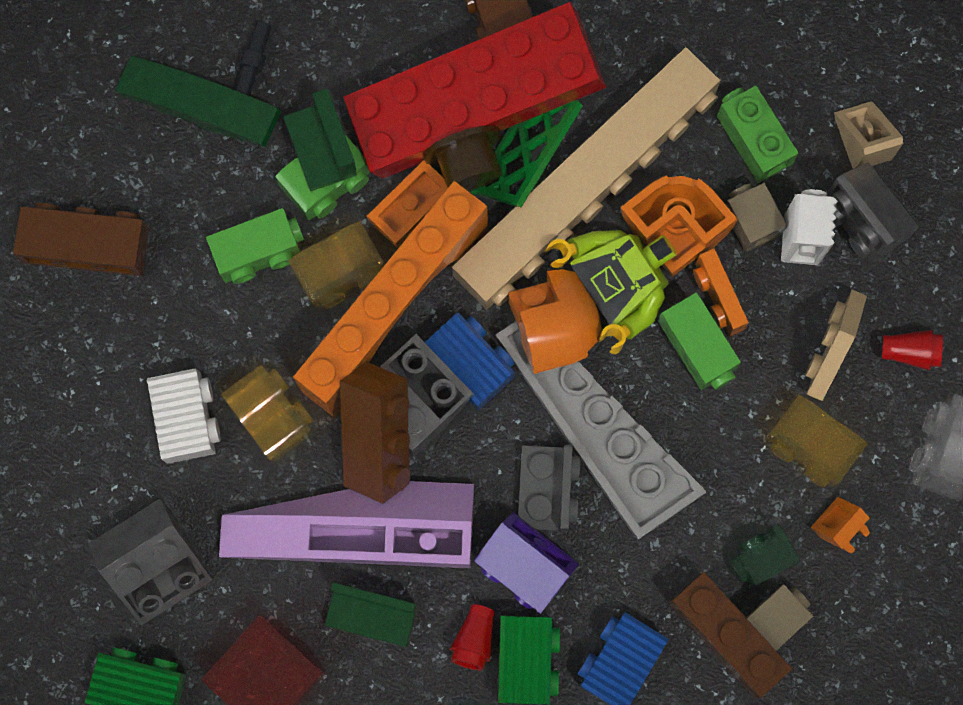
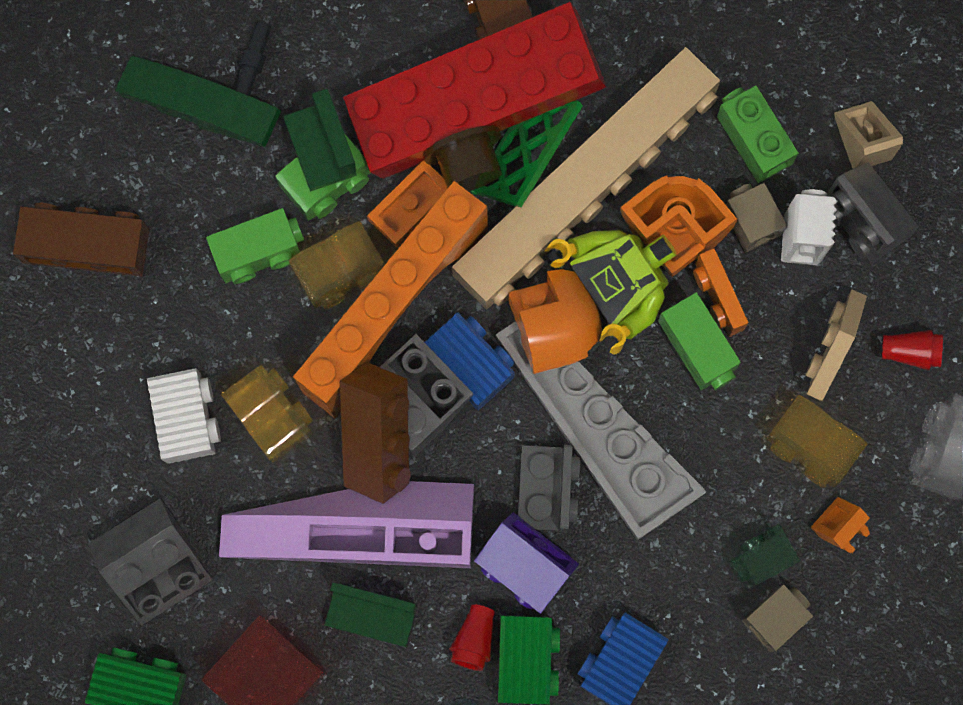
reddish brown brick [668,572,792,699] -> none

